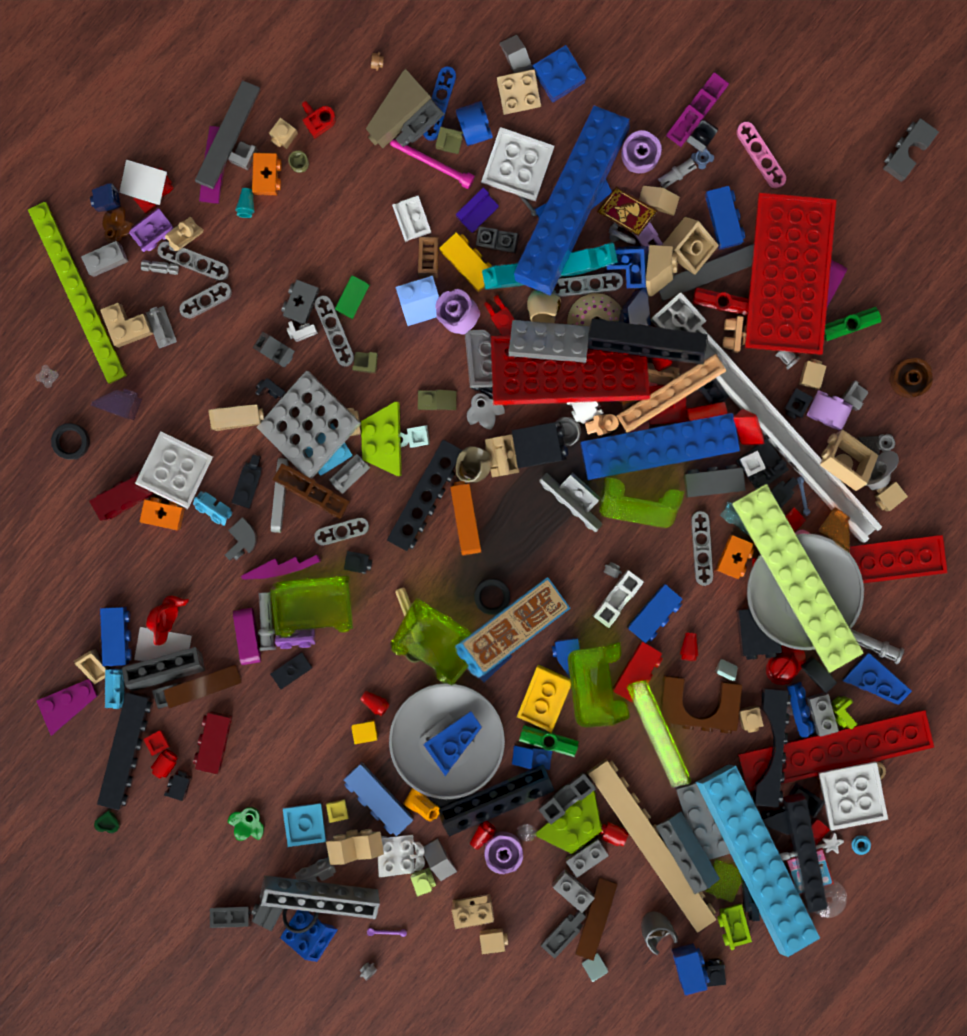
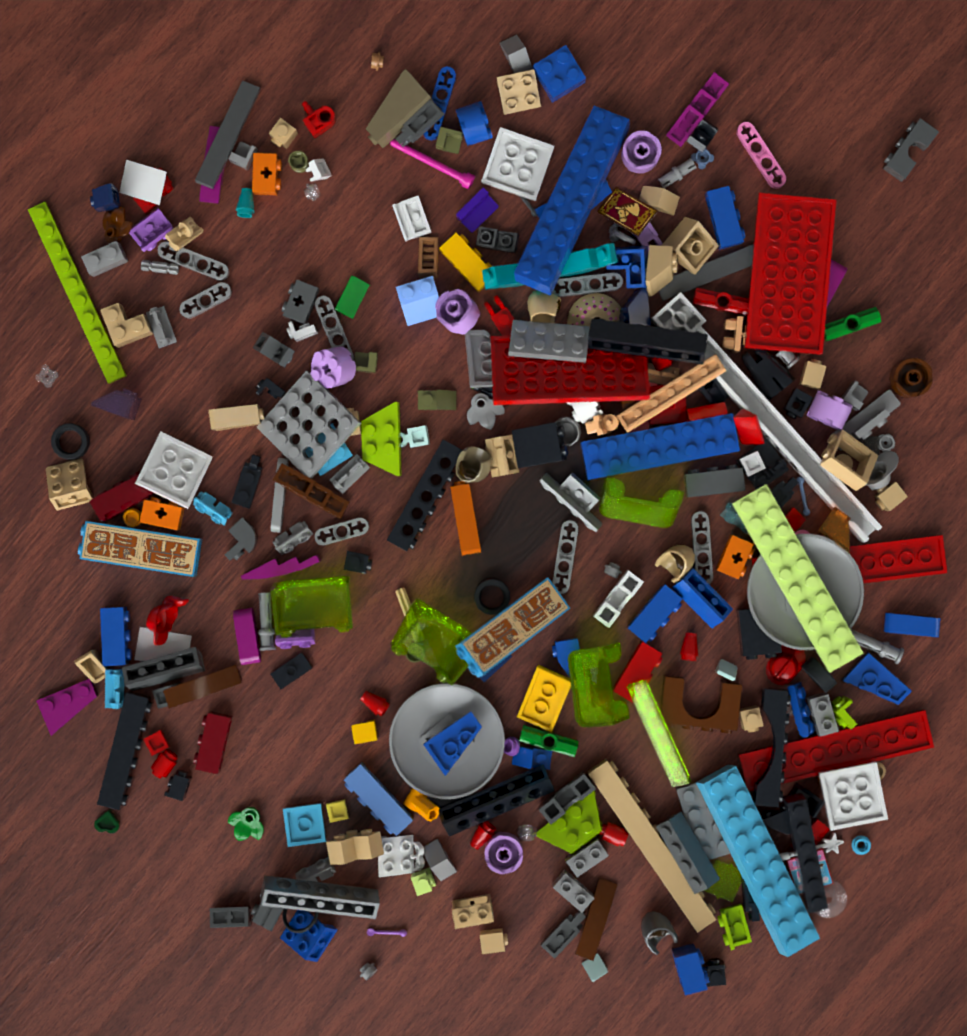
none -> tan bracket [46,458,93,511]
none -> brick [78,521,202,577]
none -> light orange plate [123,508,141,527]
none -> light grey hinge [273,521,313,555]
none -> clear plate [304,183,321,201]
none -> white tile [306,158,332,181]
none -> lavender brick [310,346,356,388]
none -> medium lavender plate [504,737,520,756]
none -> light grey beam [552,520,578,594]
none -> tan piece [655,545,695,583]
none -> blue brick [672,568,733,628]
none -> black piece [741,349,796,401]
none -> light grey bracket [829,390,901,451]
none -> blue beam [883,613,941,637]

